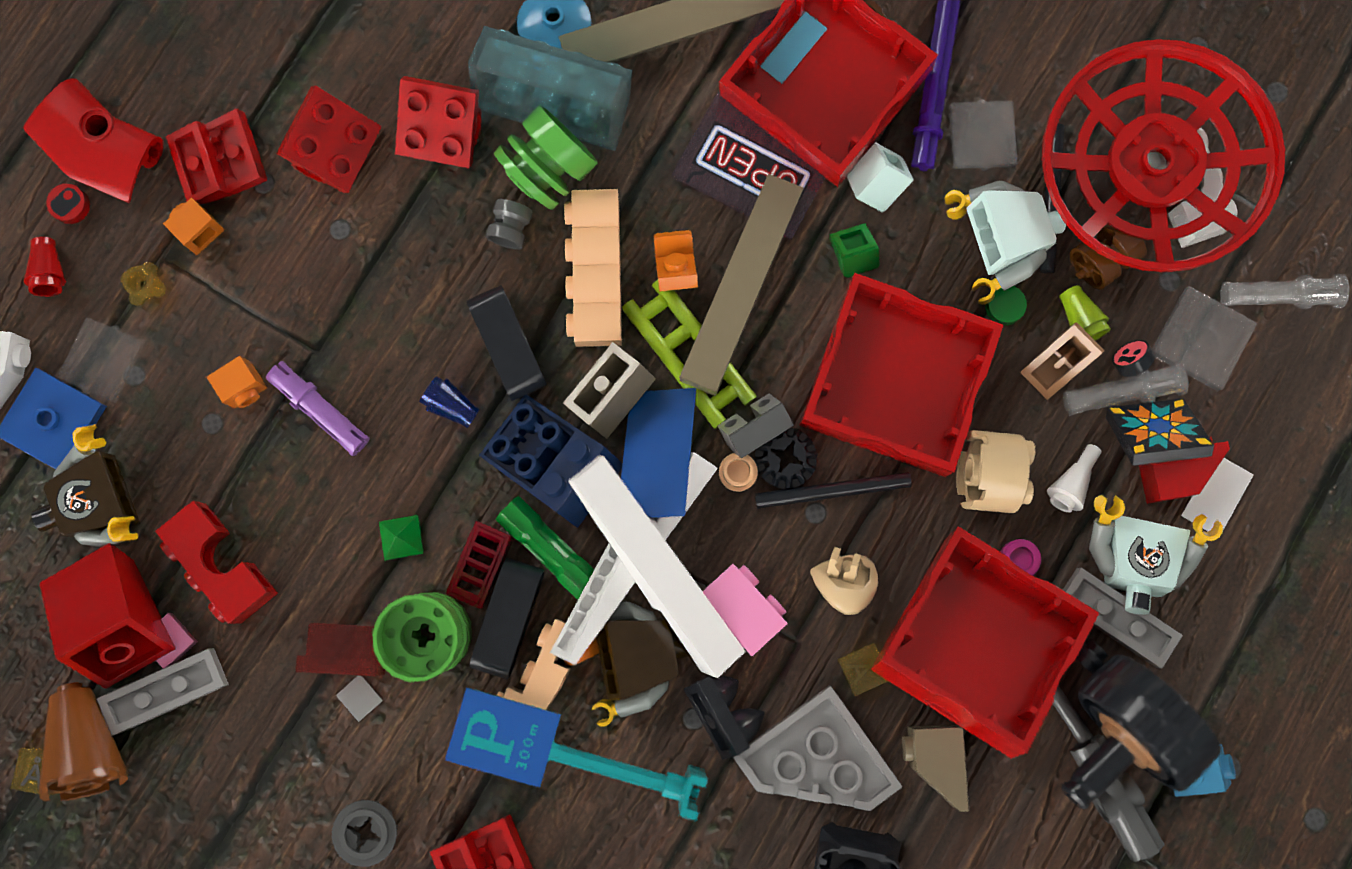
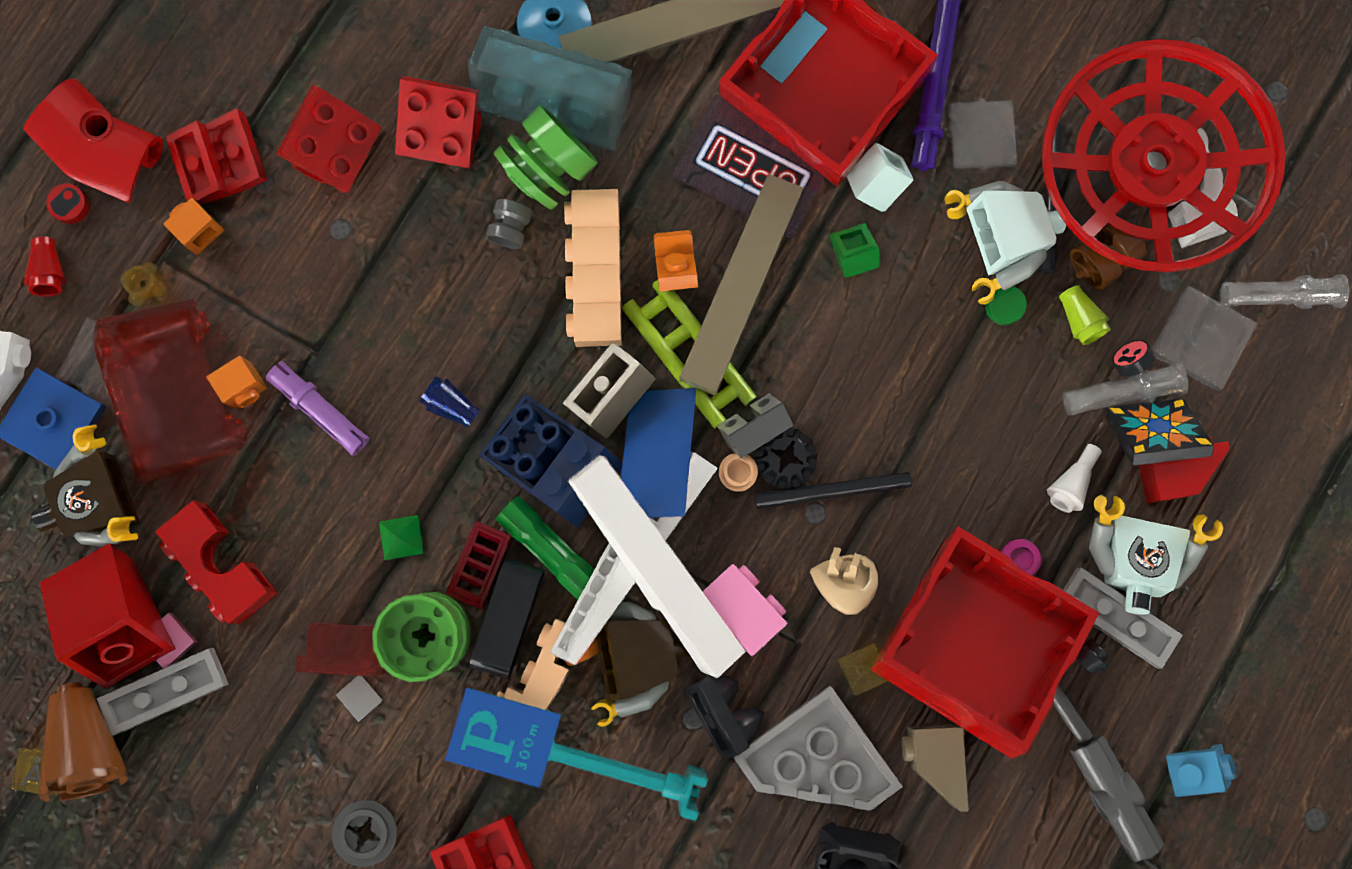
black beam [466,285,547,401] -> none
red tile [799,273,1004,477] -> none
tan brick [956,430,1035,513] -> none
medium nougat slope [1020,322,1105,400] -> none
black wheel [1061,655,1221,810] -> none
white sticker [1181,458,1253,531] -> none
none -> clear red windscreen [93,299,247,485]

